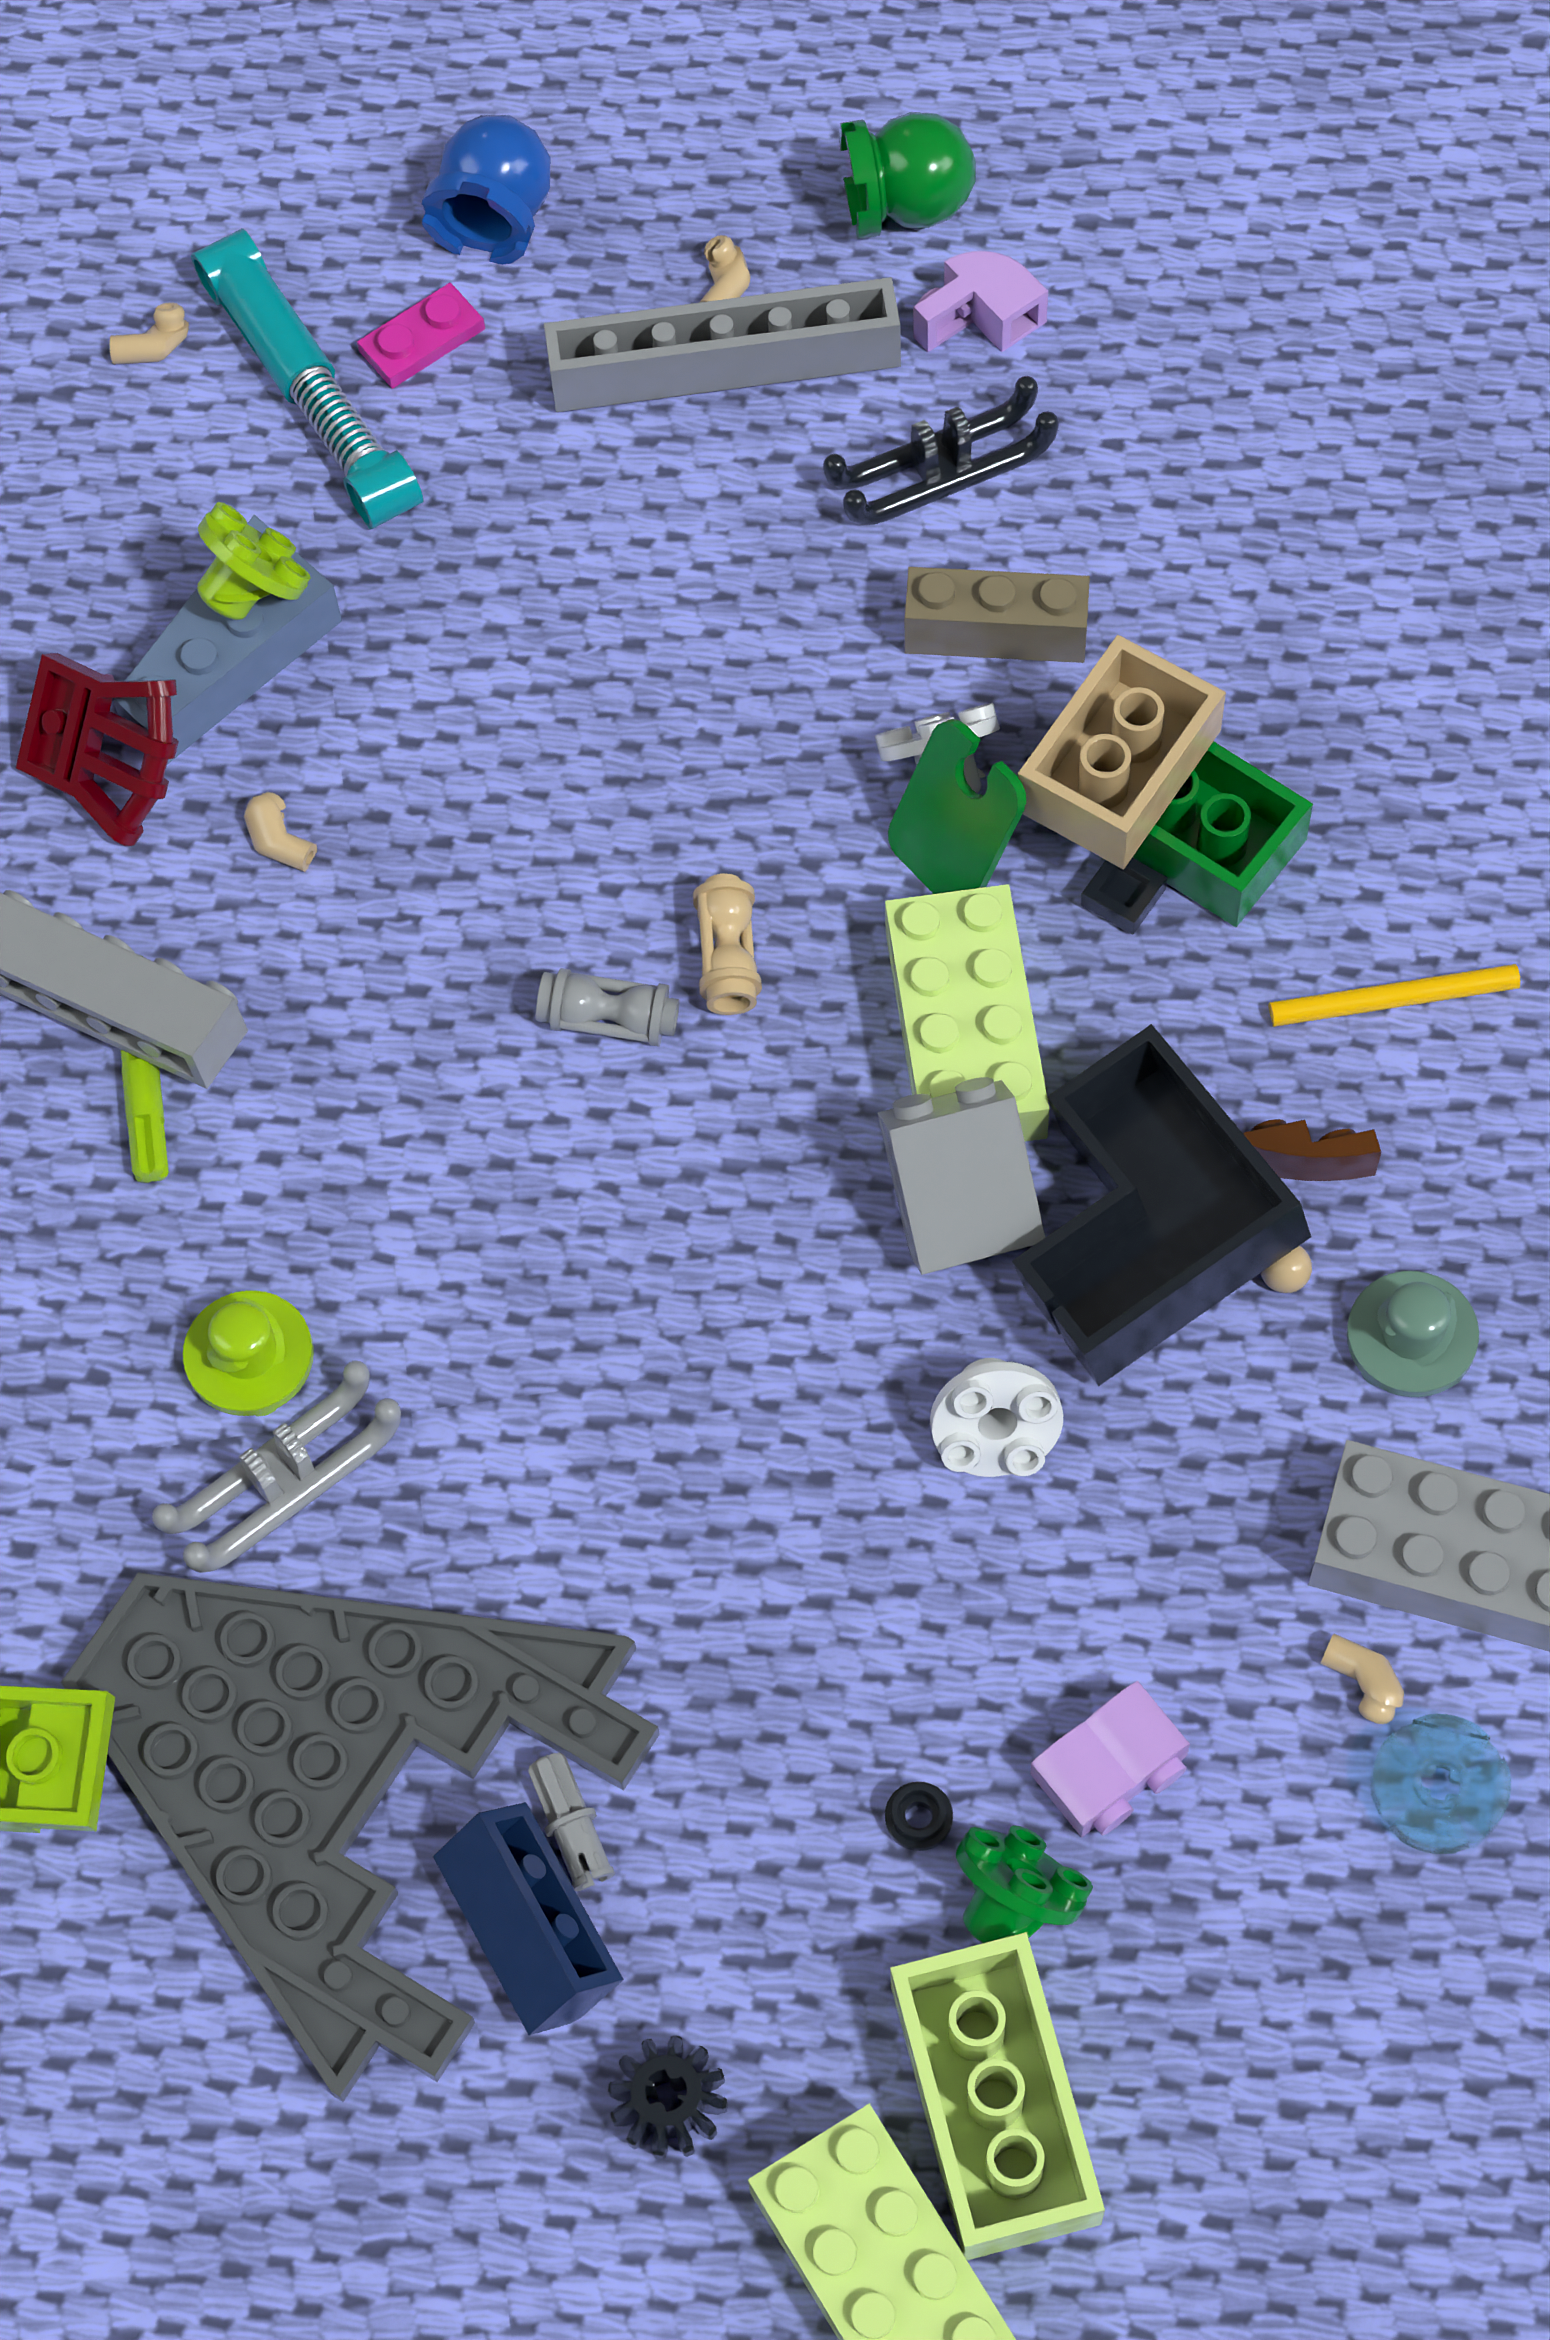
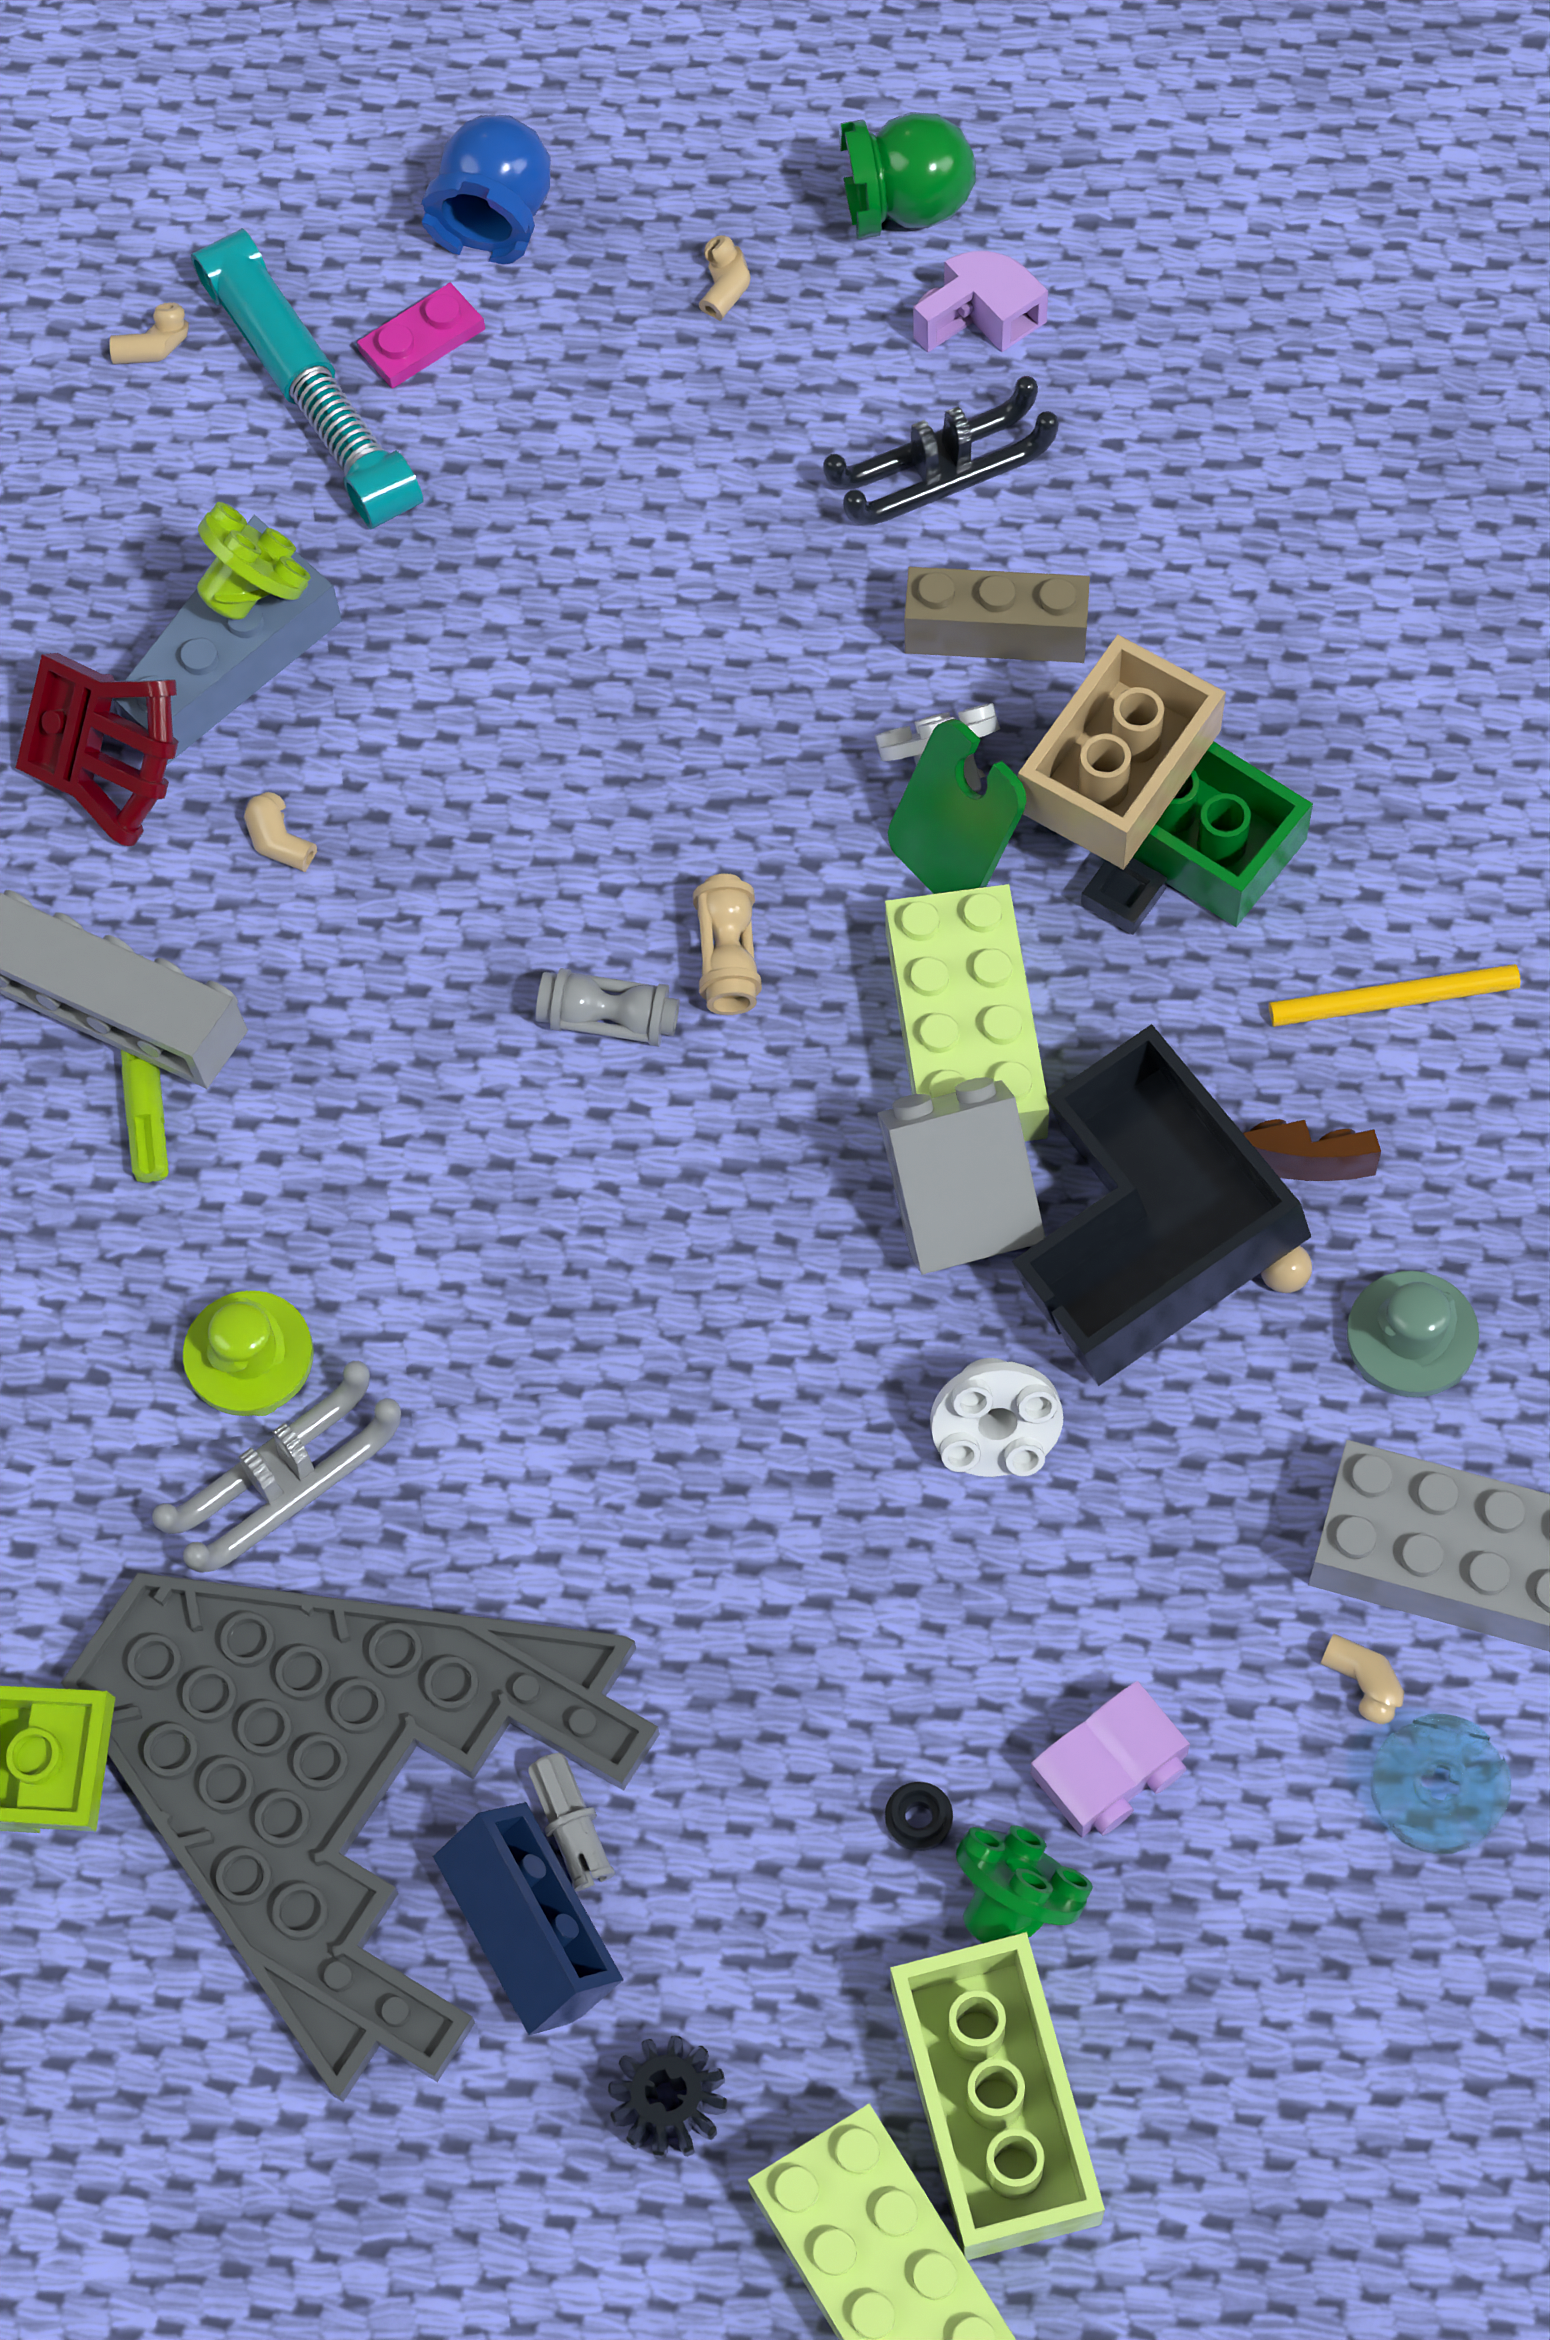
light grey brick [544,277,901,412] -> none

